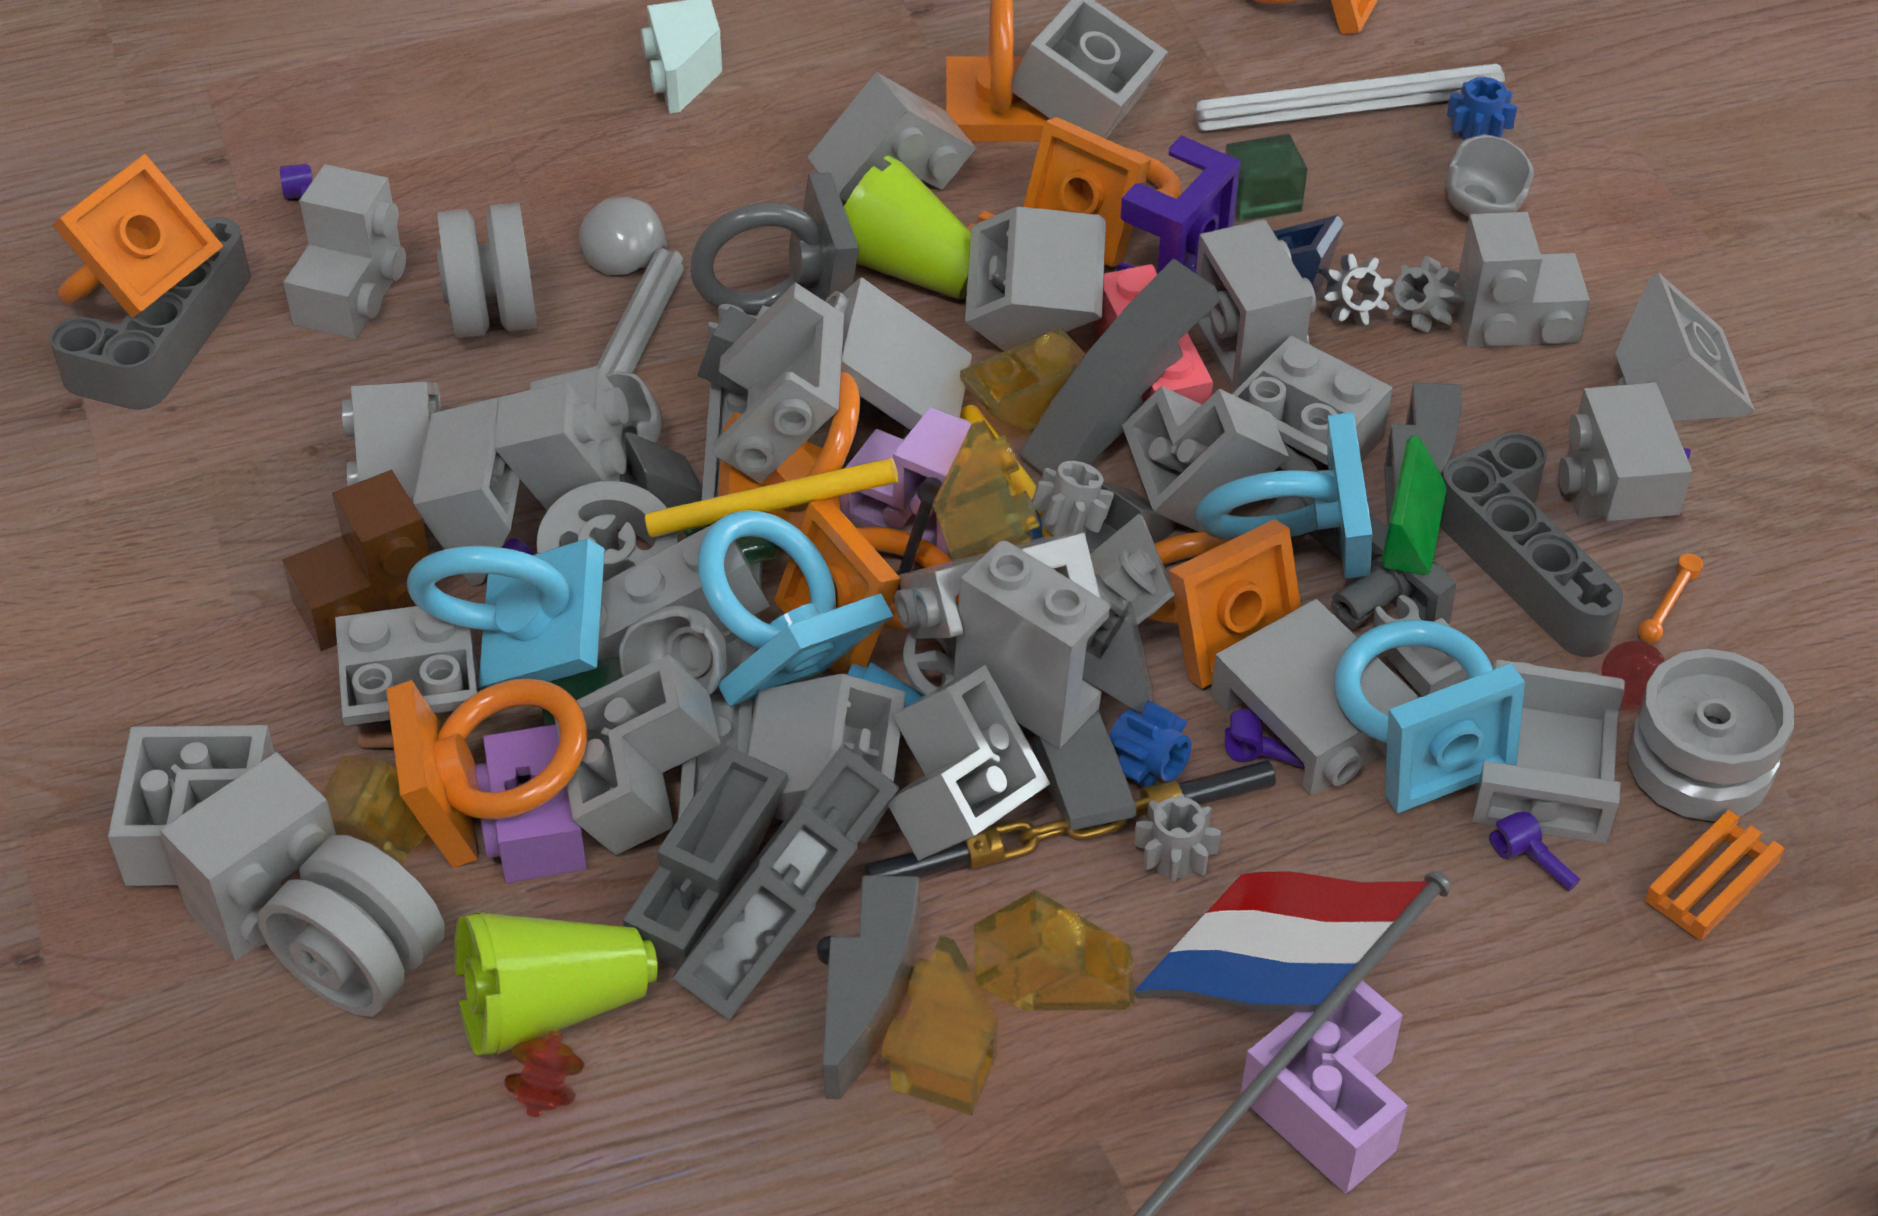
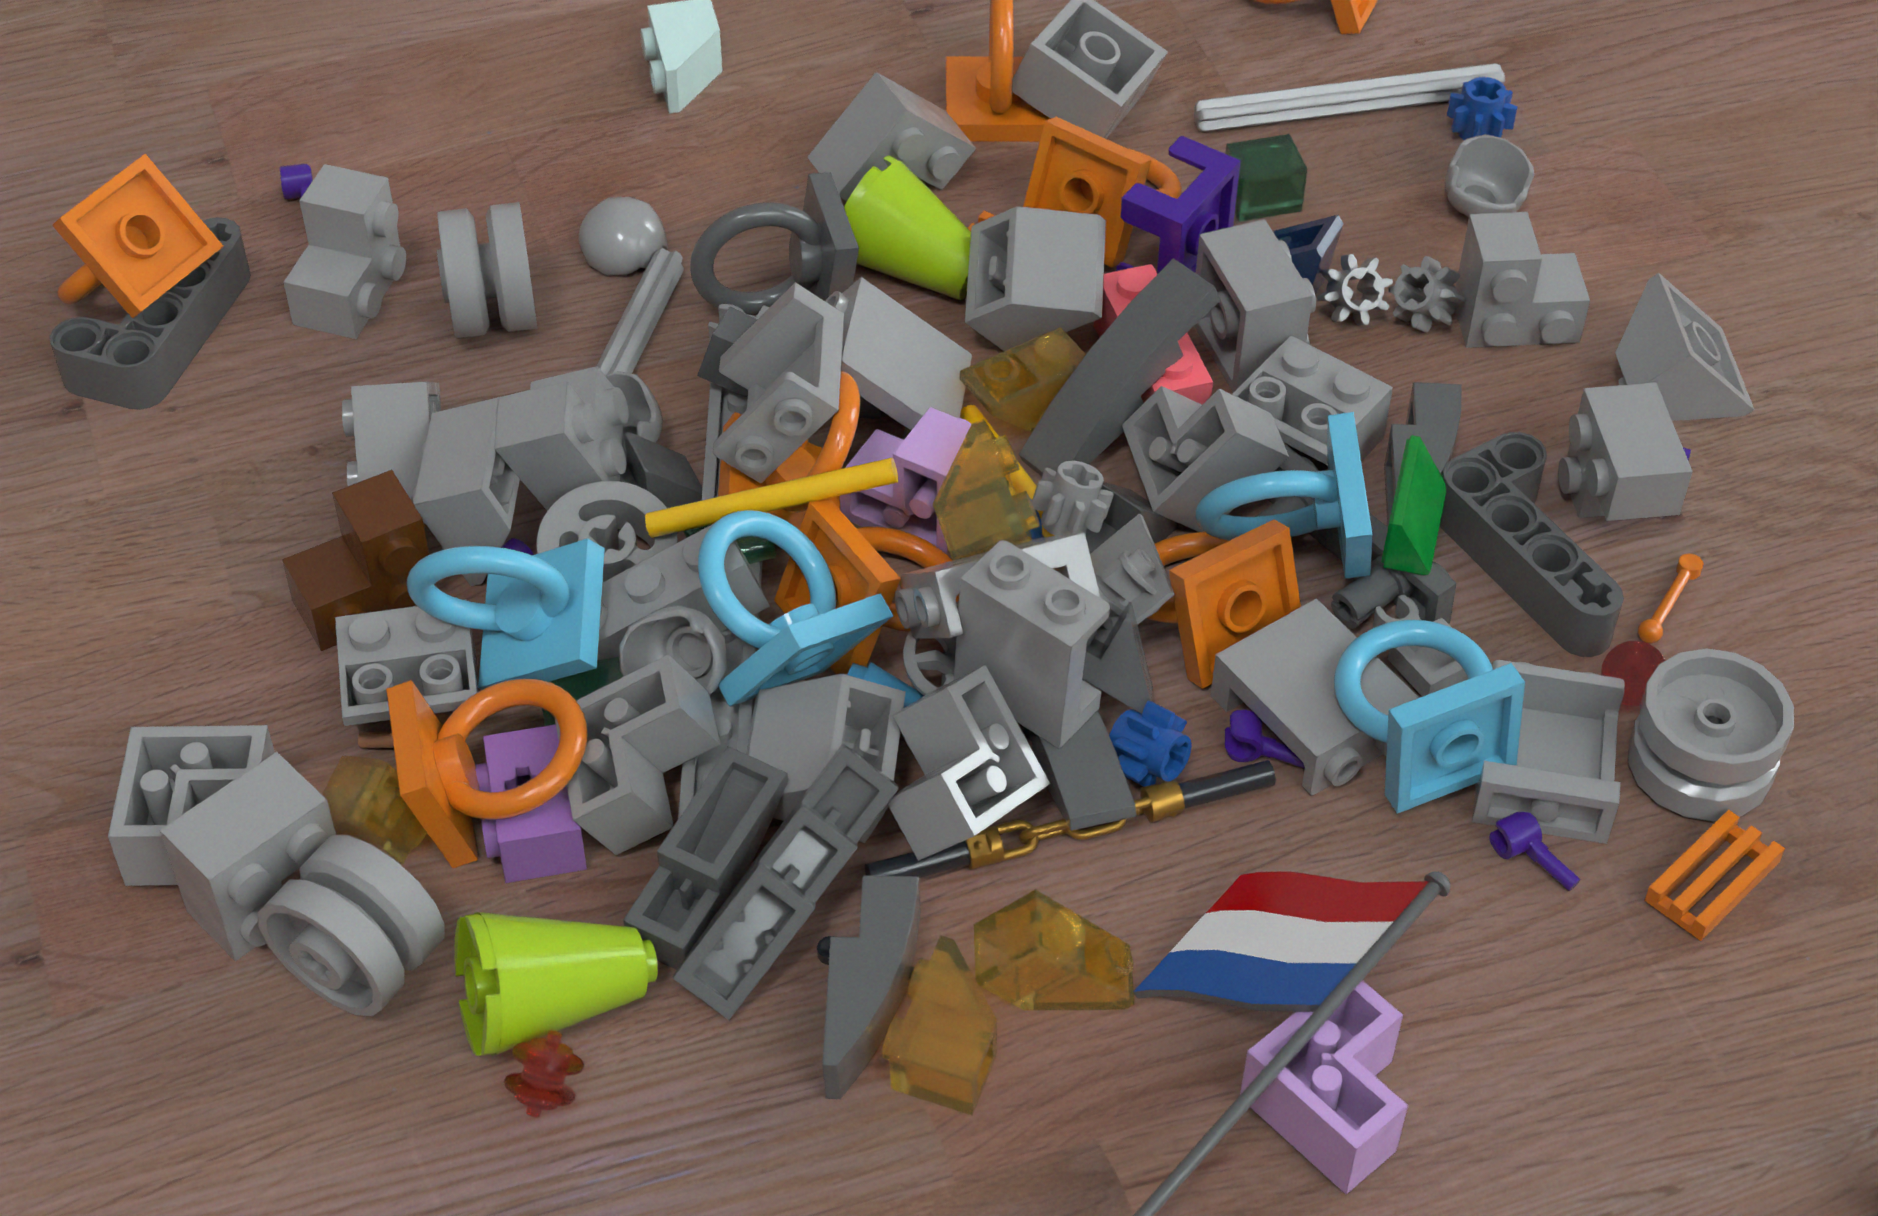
black hinge [895,477,945,591] -> none
light grey gear [1134,794,1221,882] -> none

